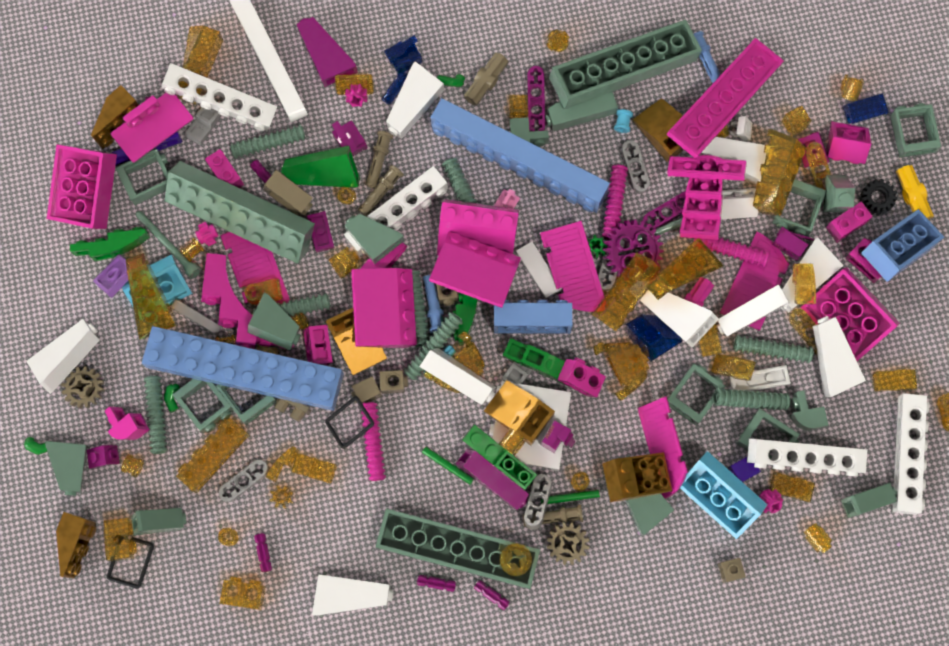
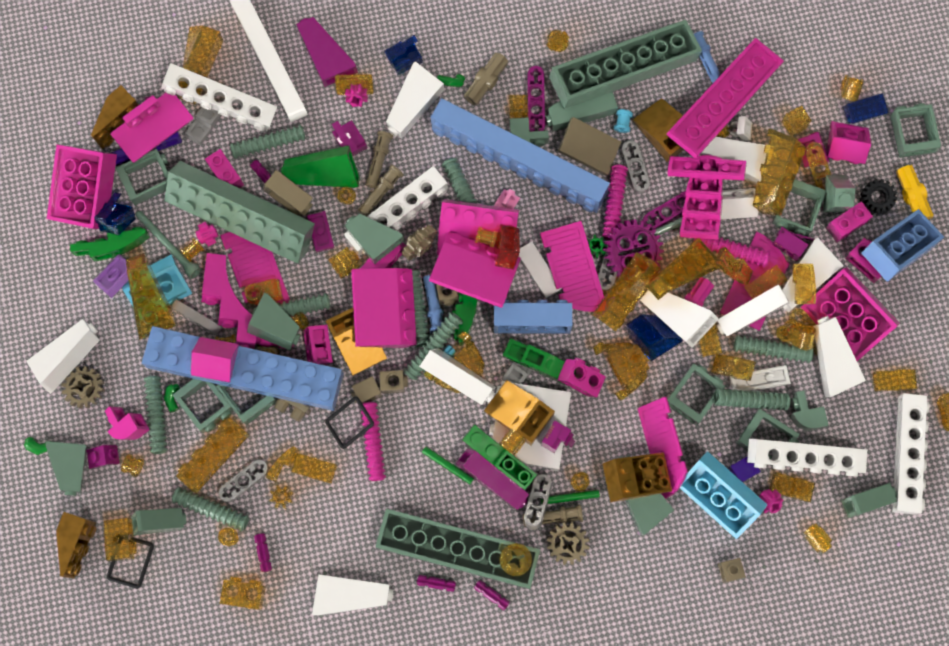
clear blue axle [382,71,408,104] -> none
none -> clear blue piece [94,192,136,235]
none -> sand green piece [172,487,249,532]
none -> dark pink slope [191,337,239,383]
none -> dark tan gear [402,225,437,261]
none -> clear yellow bush [474,226,498,247]
none -> clear red brick [495,224,520,270]
none -> dark tan tile [557,117,621,176]
none -> clear yellow slope [715,247,753,285]
none -> clear yellow slope [744,264,788,299]
none -> clear yellow piece [776,319,816,351]

